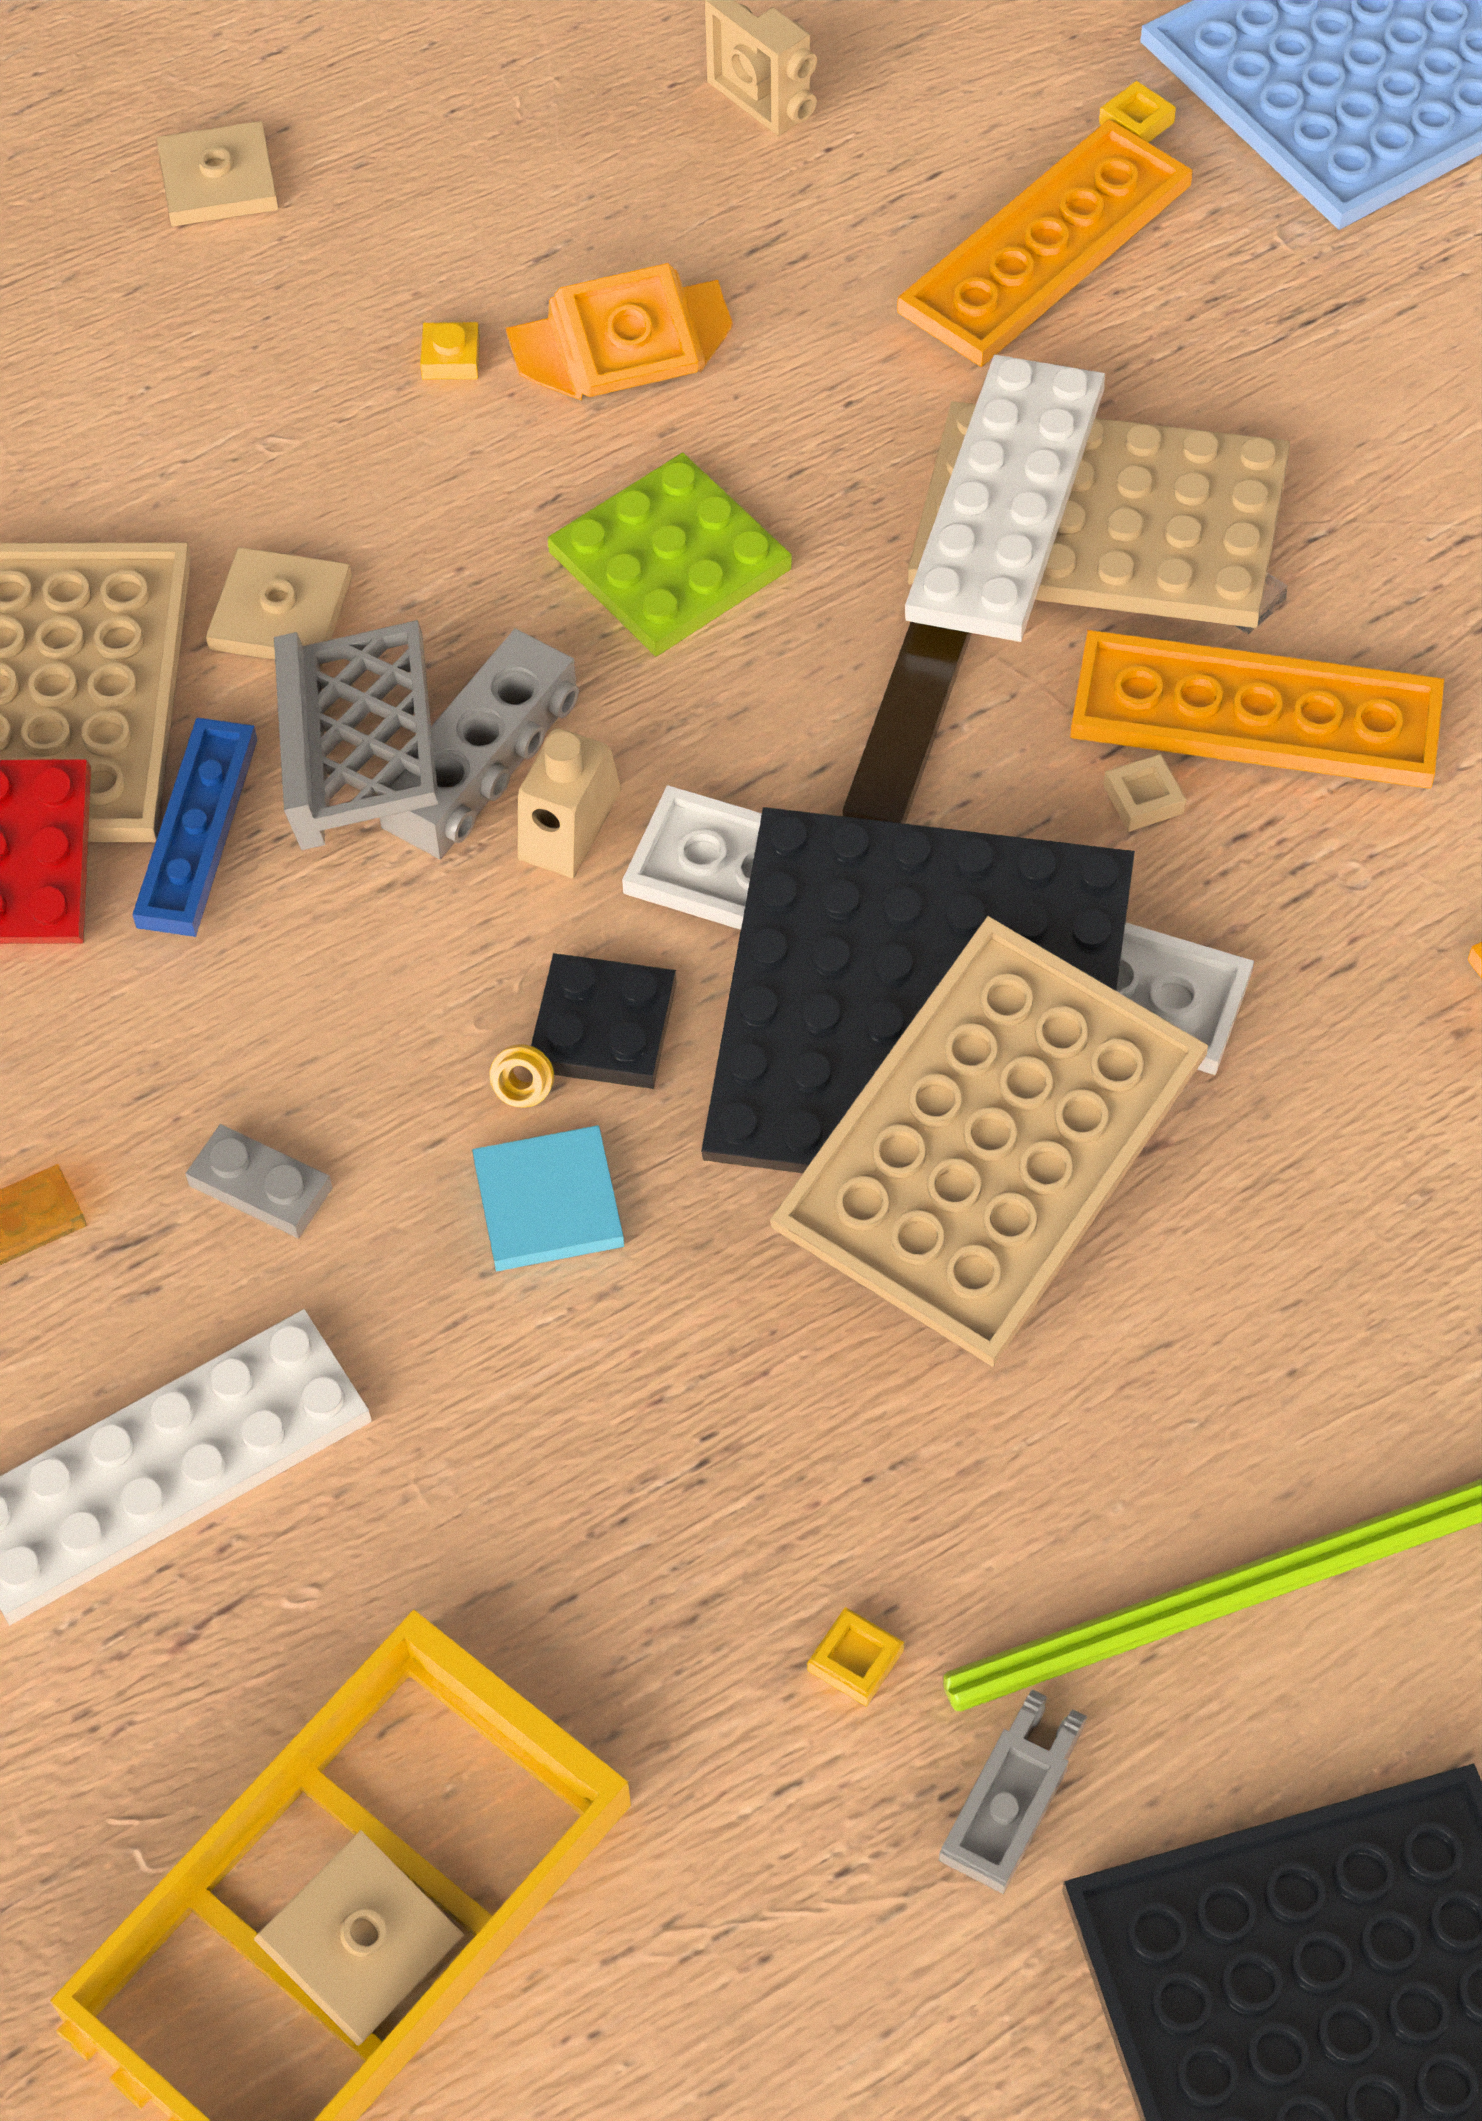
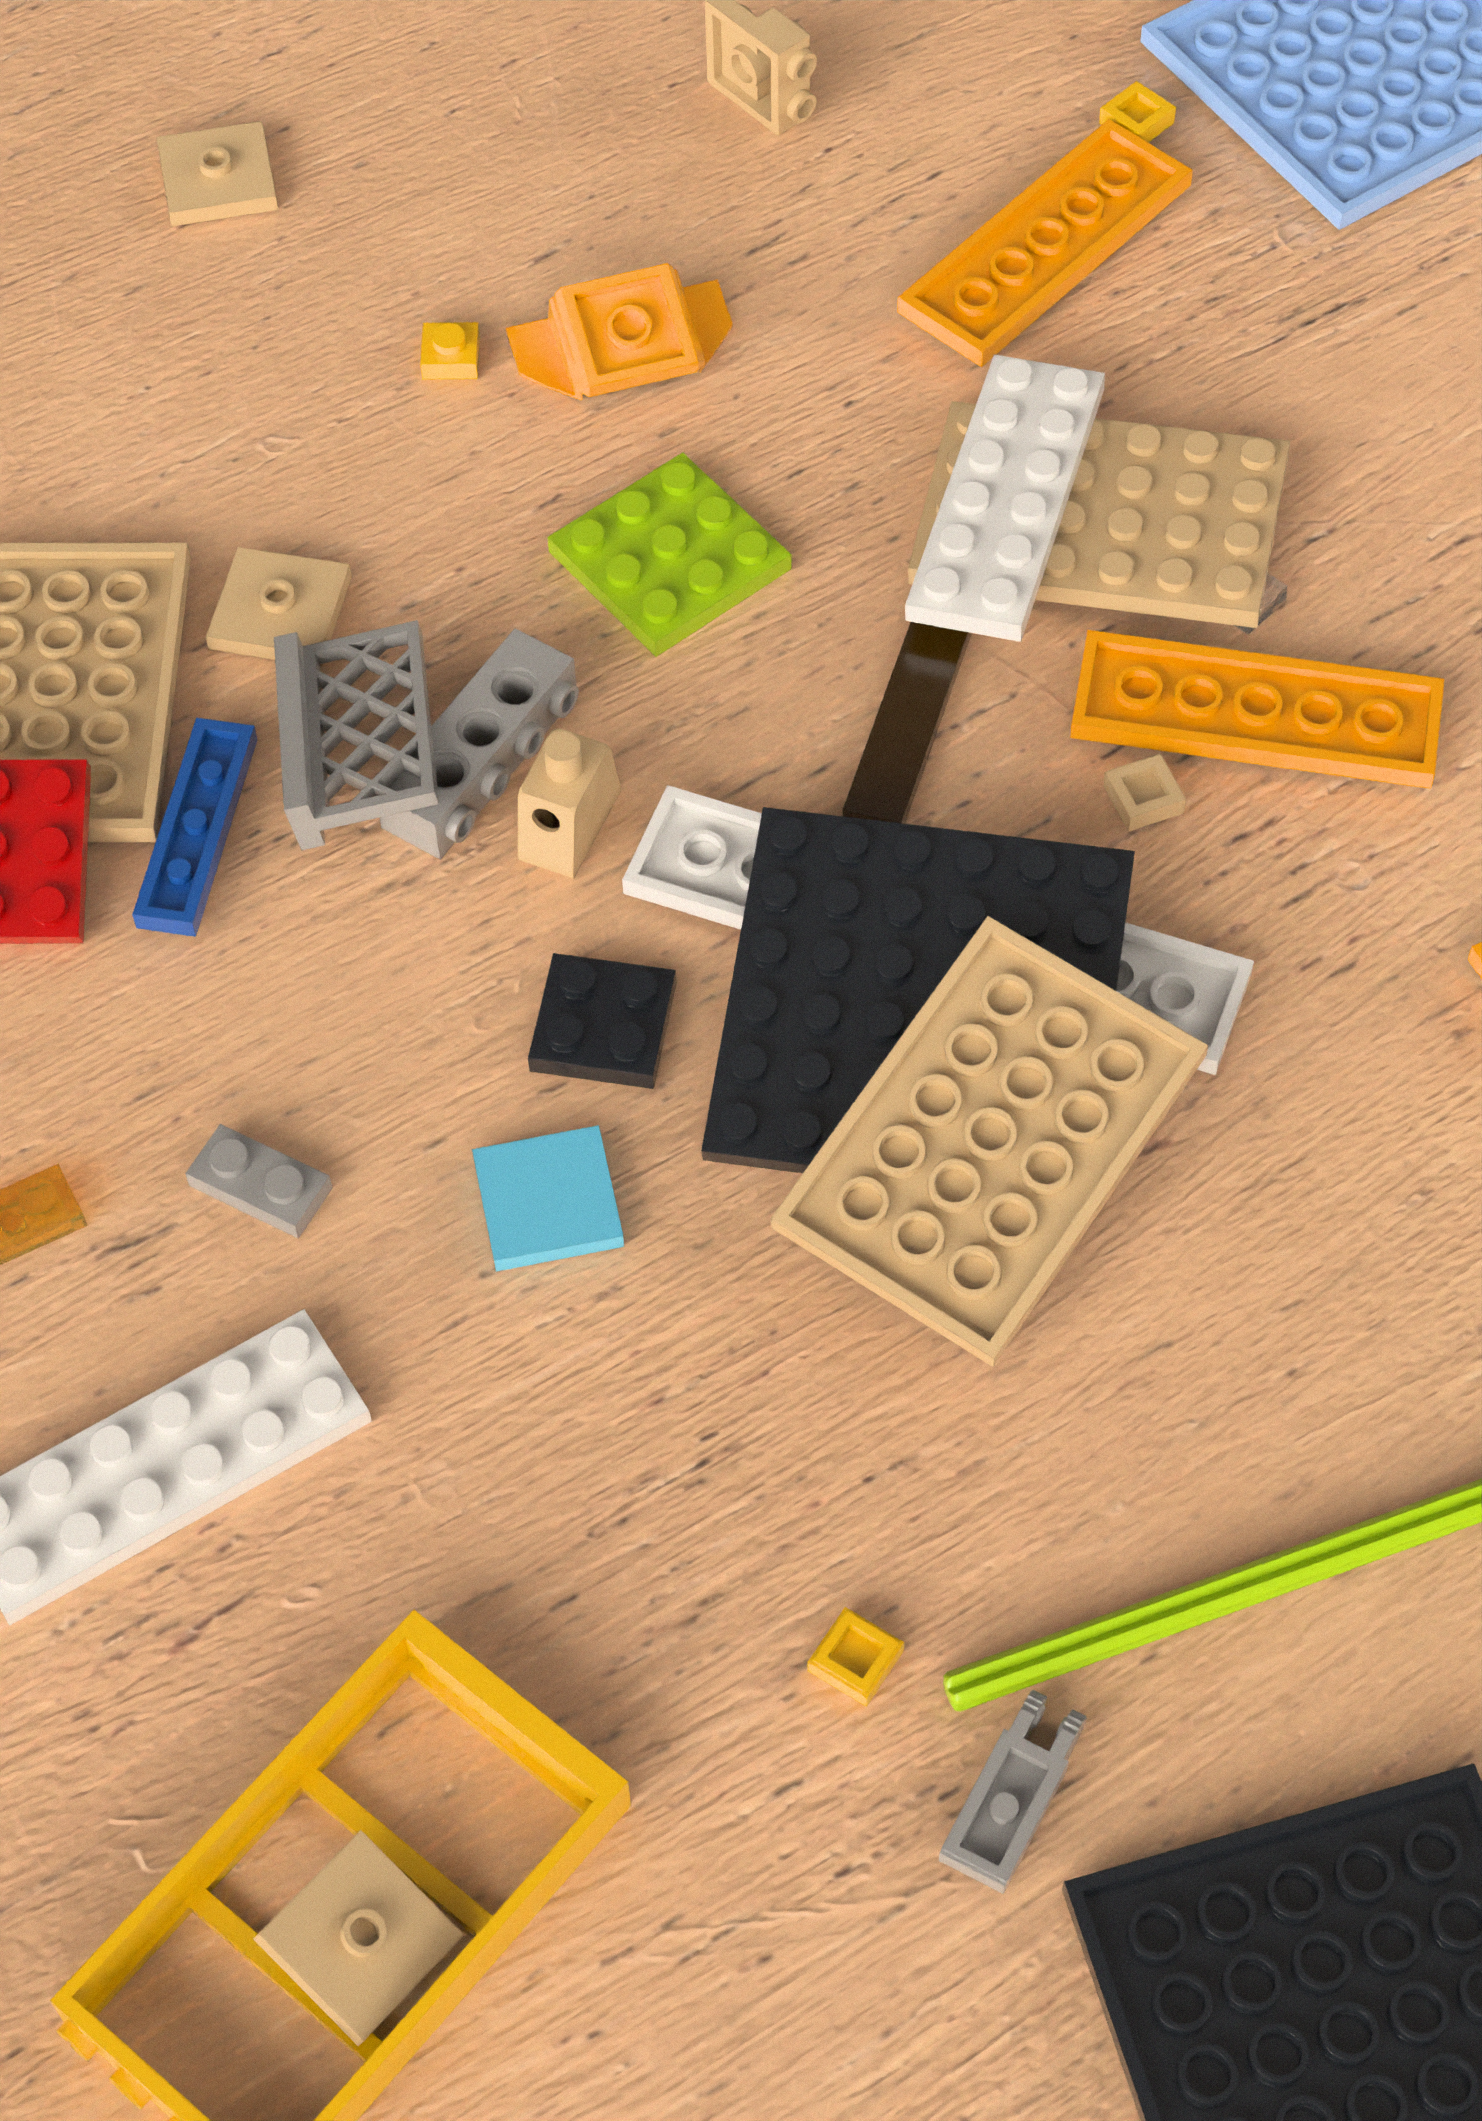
yellow plate [490,1044,554,1108] -> none

